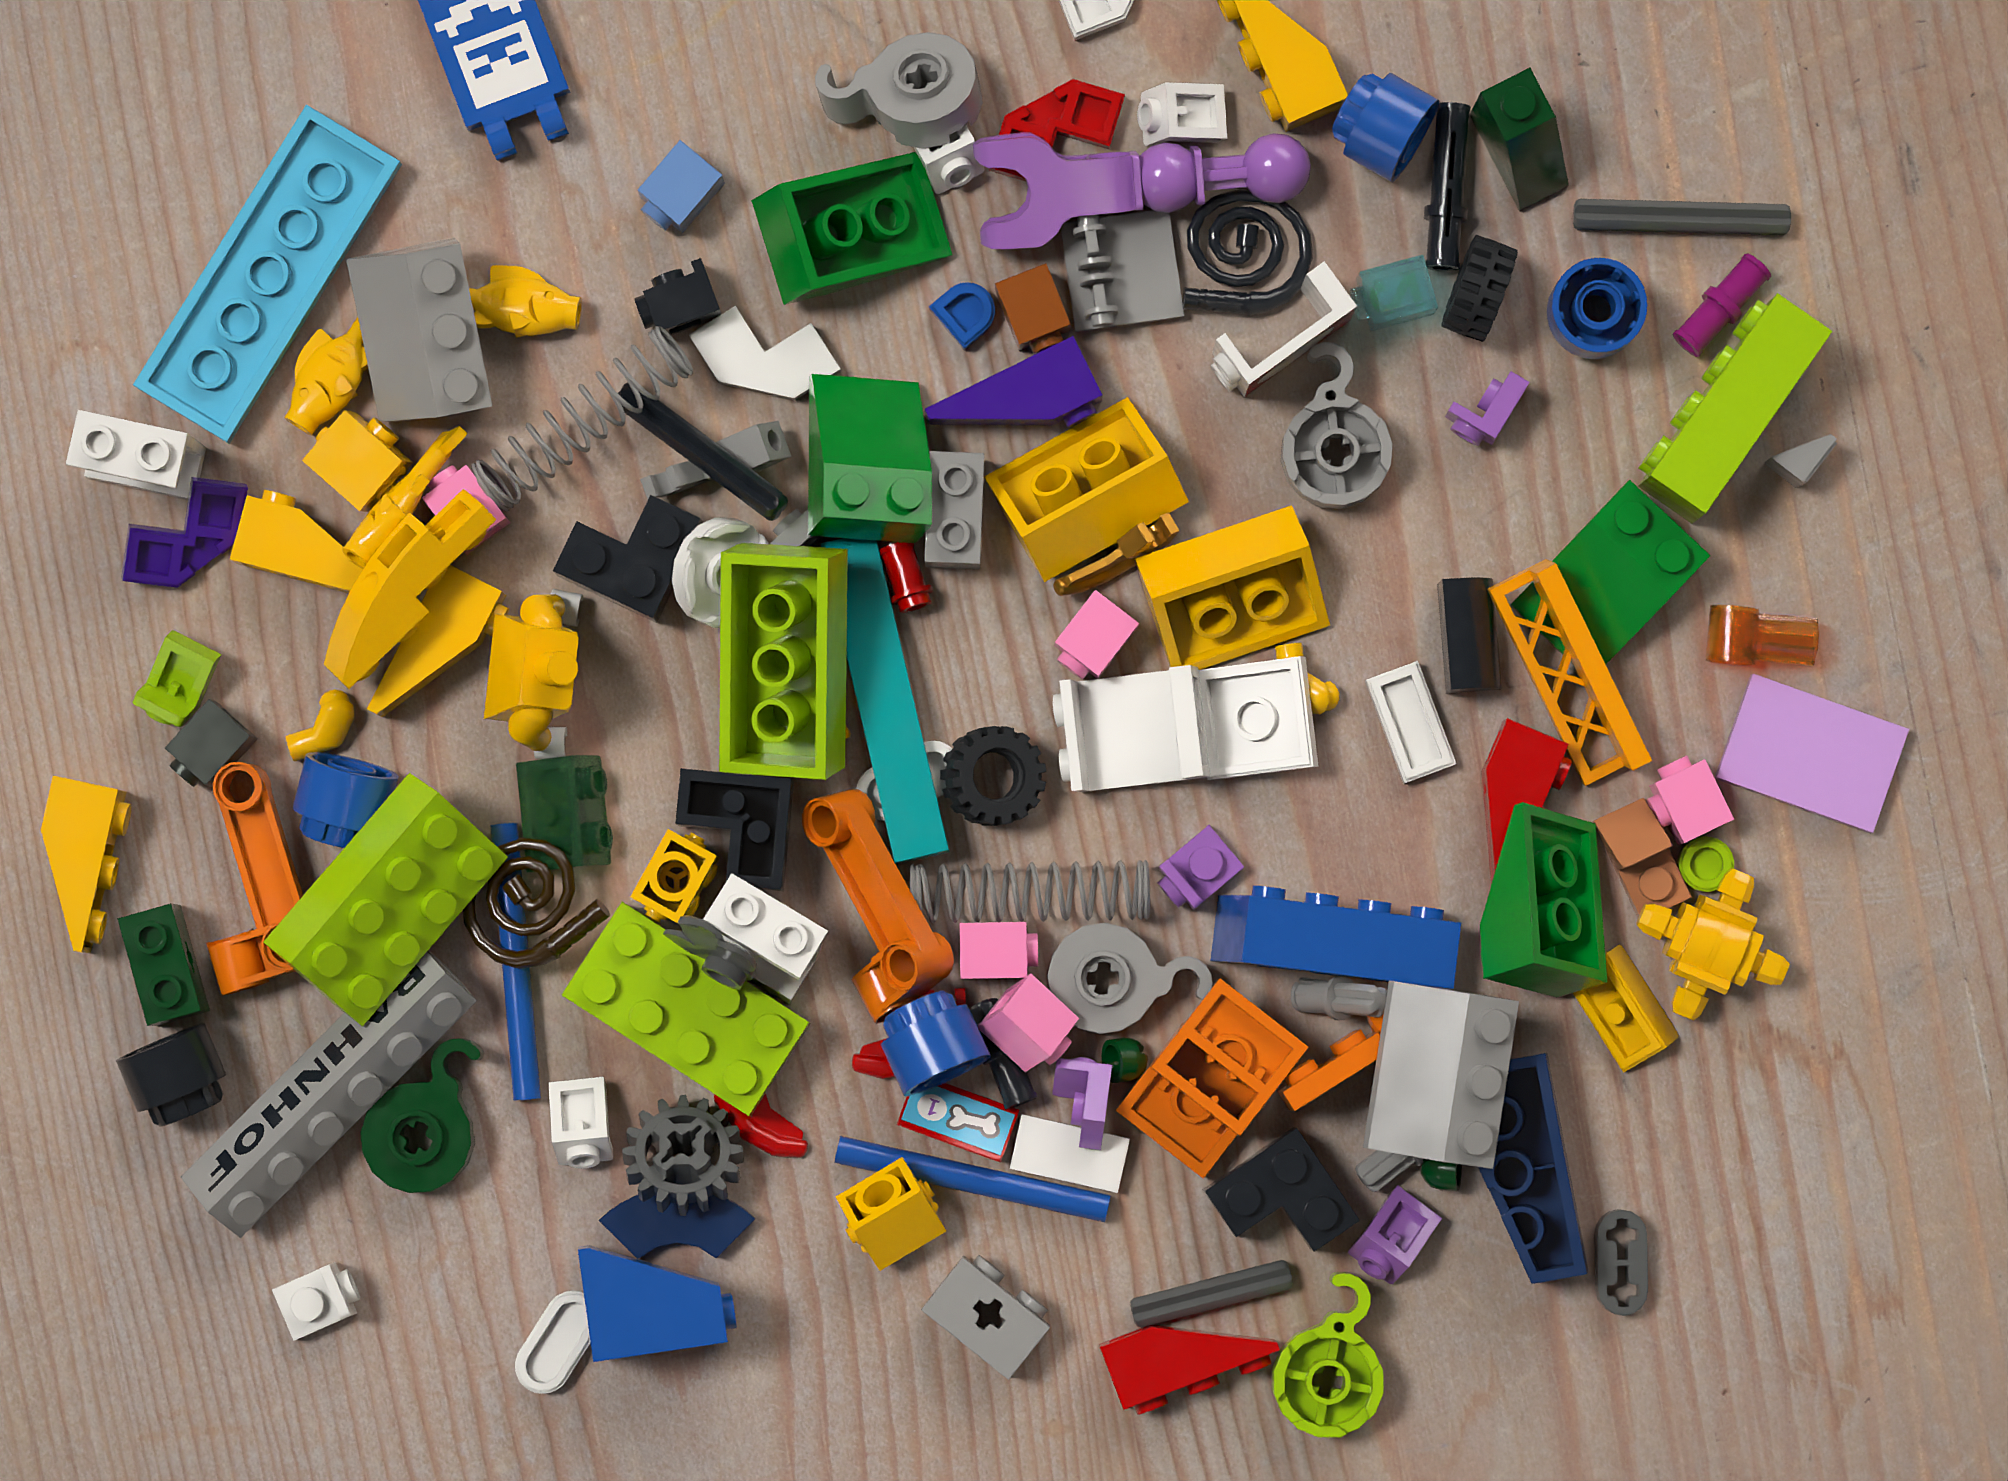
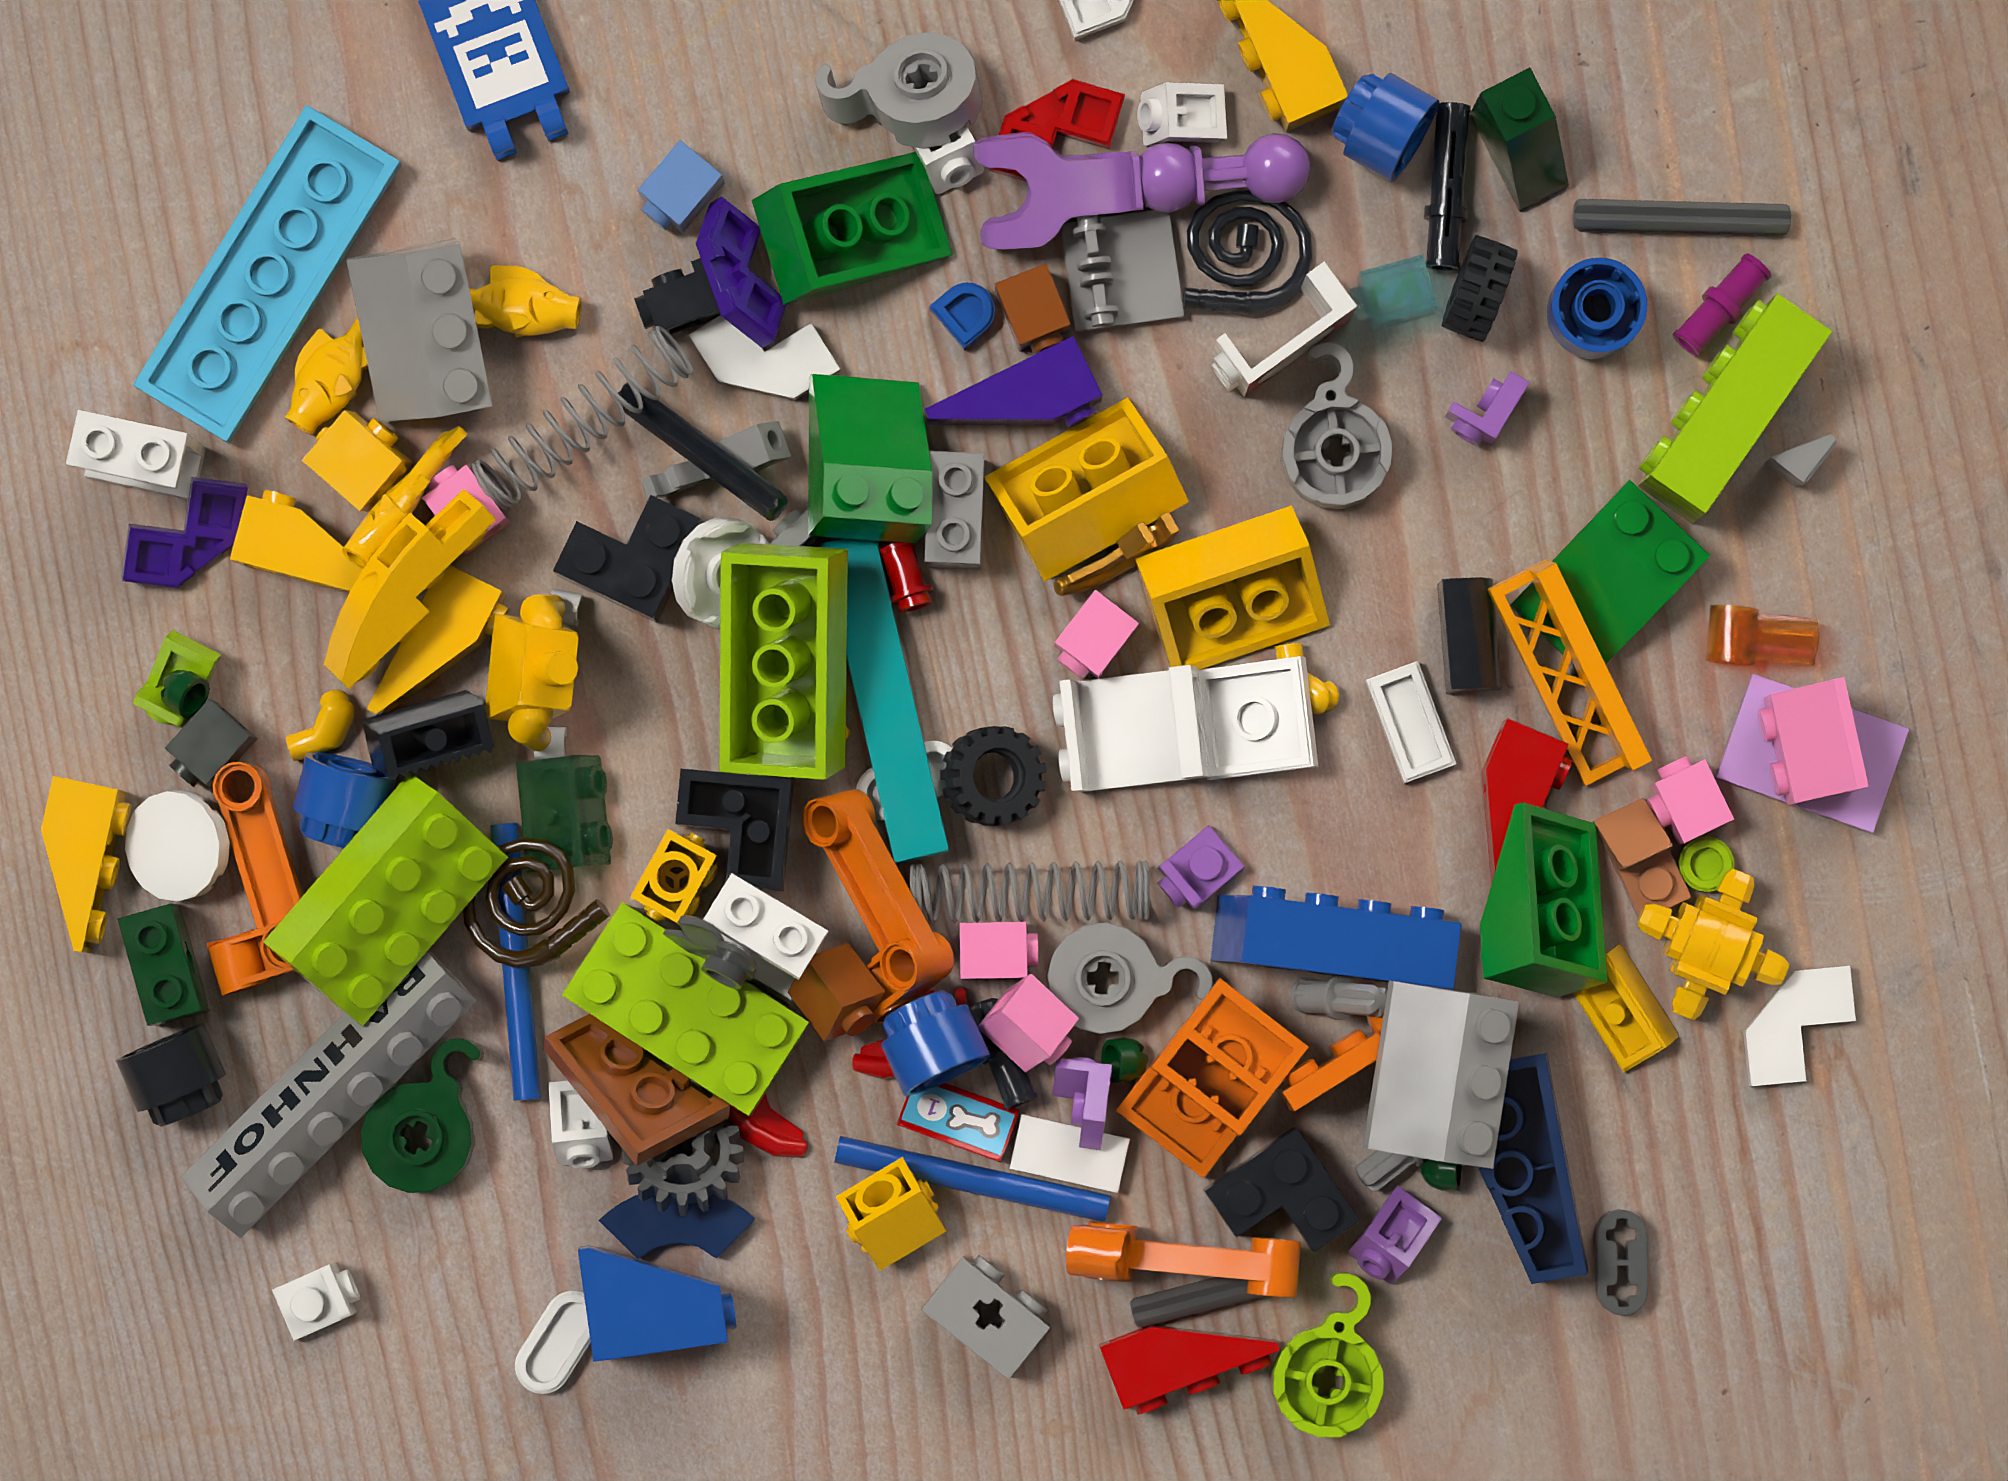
none -> white tile [125,790,230,902]
none -> dark green hinge [161,670,210,719]
none -> black brick [362,690,494,780]
none -> dark orange wing [543,1014,730,1166]
none -> dark purple tile [695,196,787,348]
none -> dark orange brick [787,943,885,1042]
none -> orange piece [1066,1222,1301,1298]
none -> white tile [1743,966,1856,1086]
none -> bright pink slope [1758,677,1869,806]

